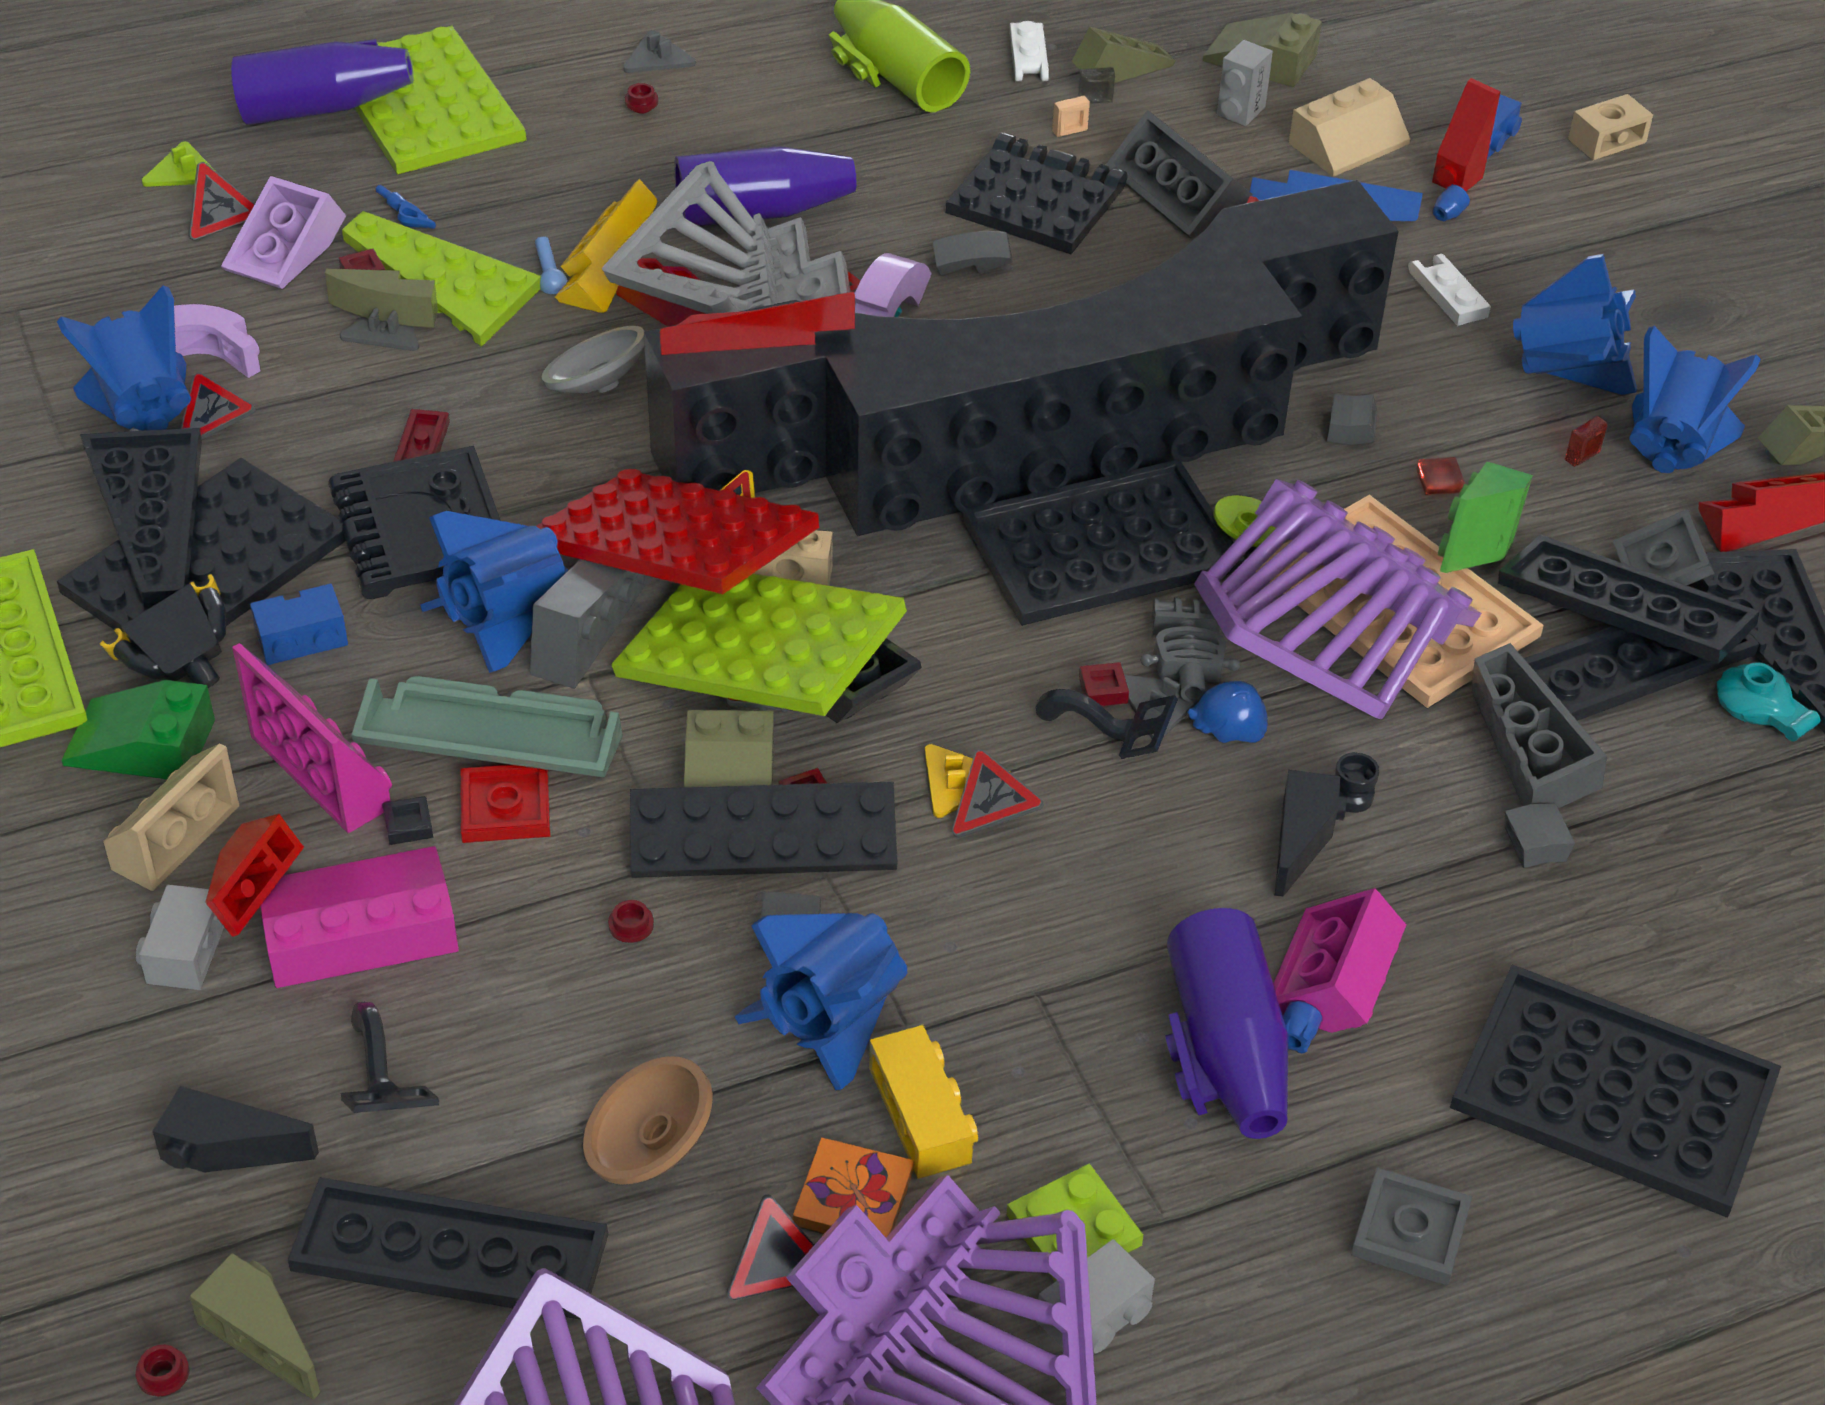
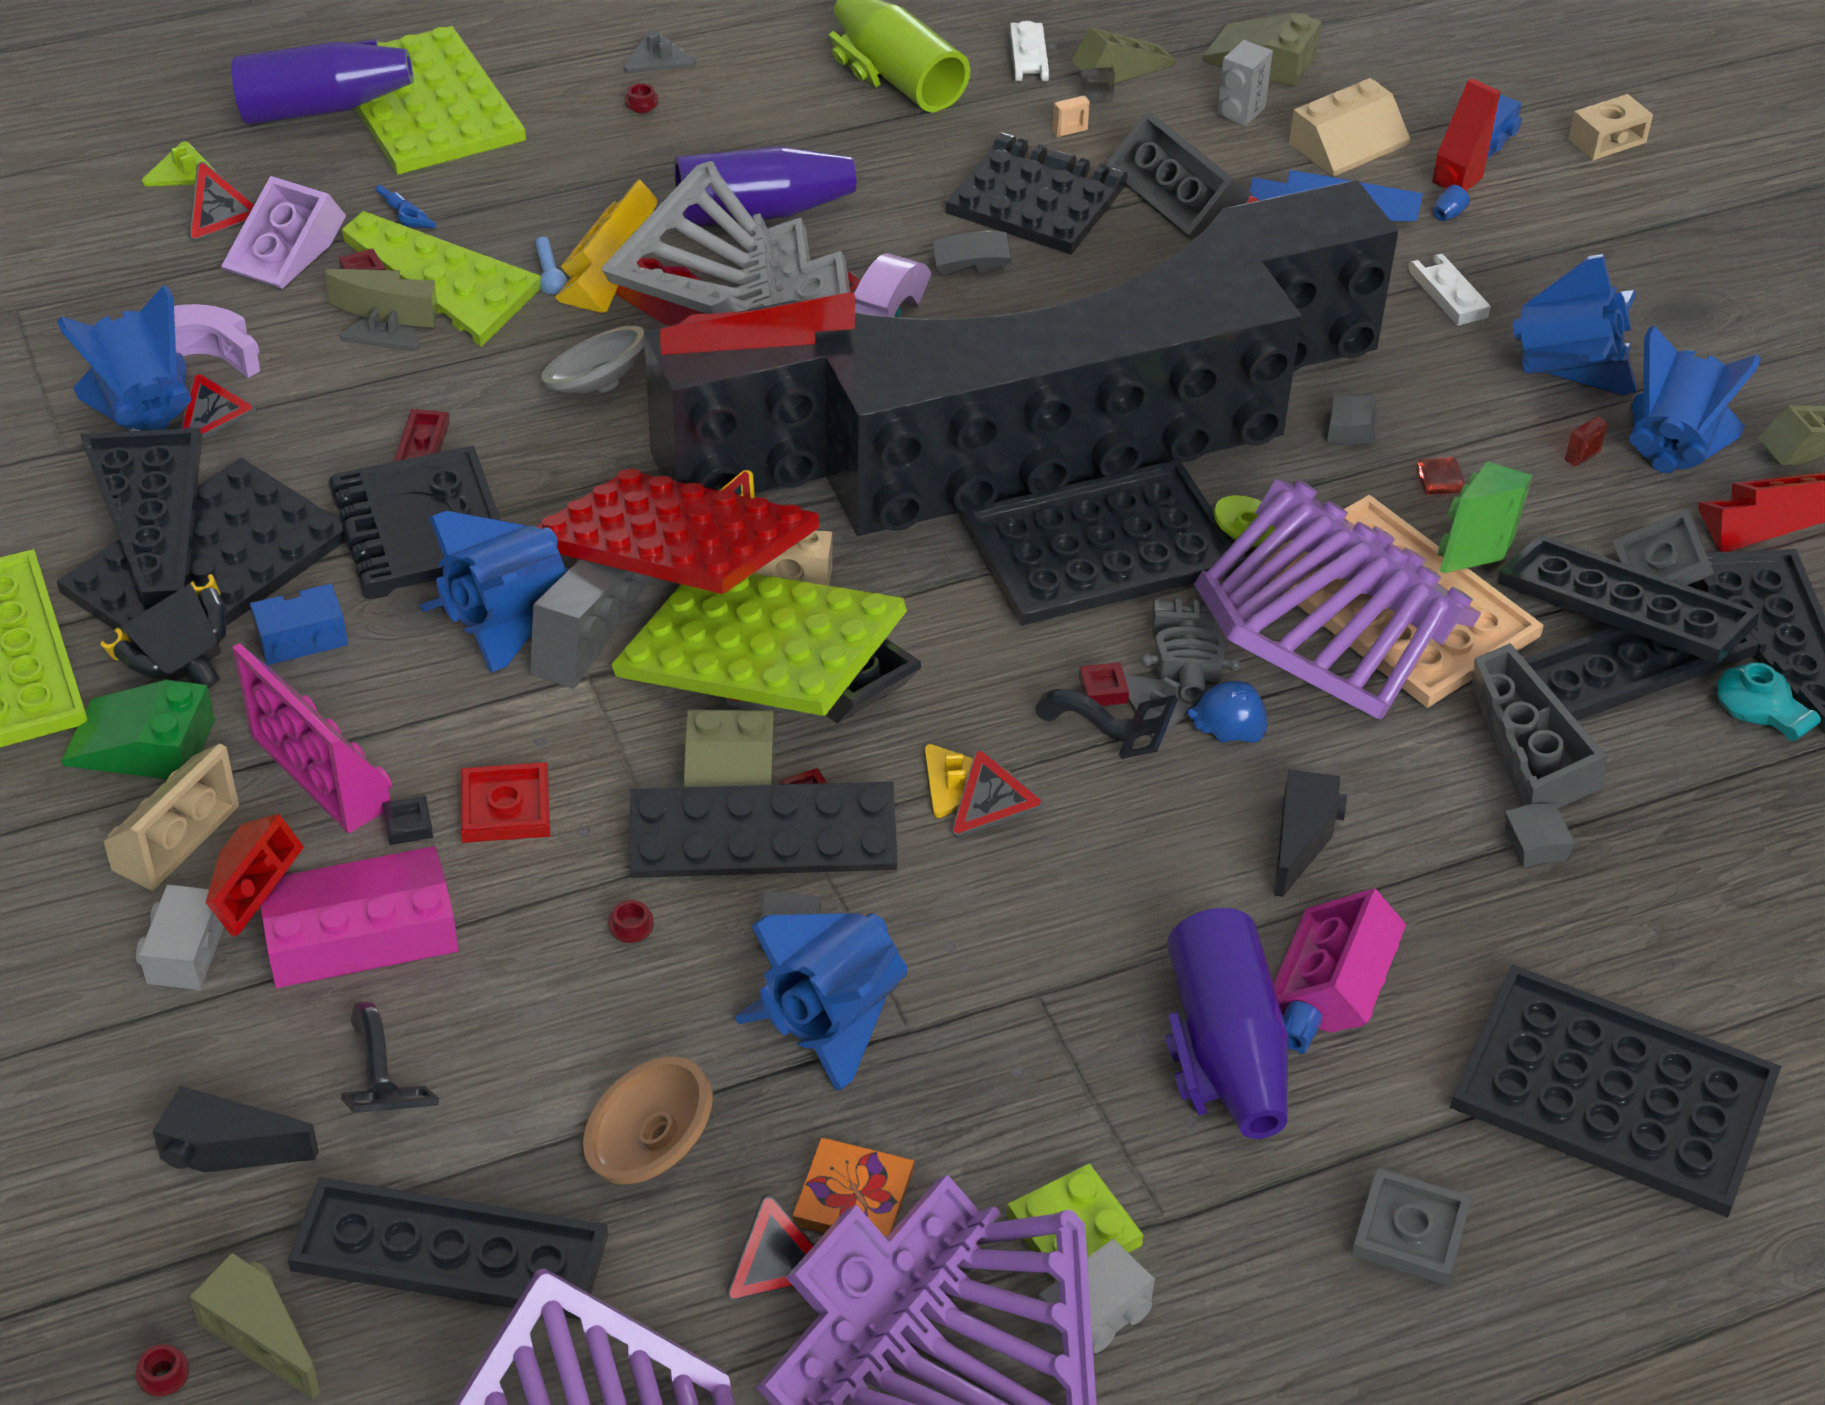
sand green slope [351,676,623,778] -> none
yellow brick [869,1025,978,1179] -> none
black wheel [1335,752,1379,813] -> none

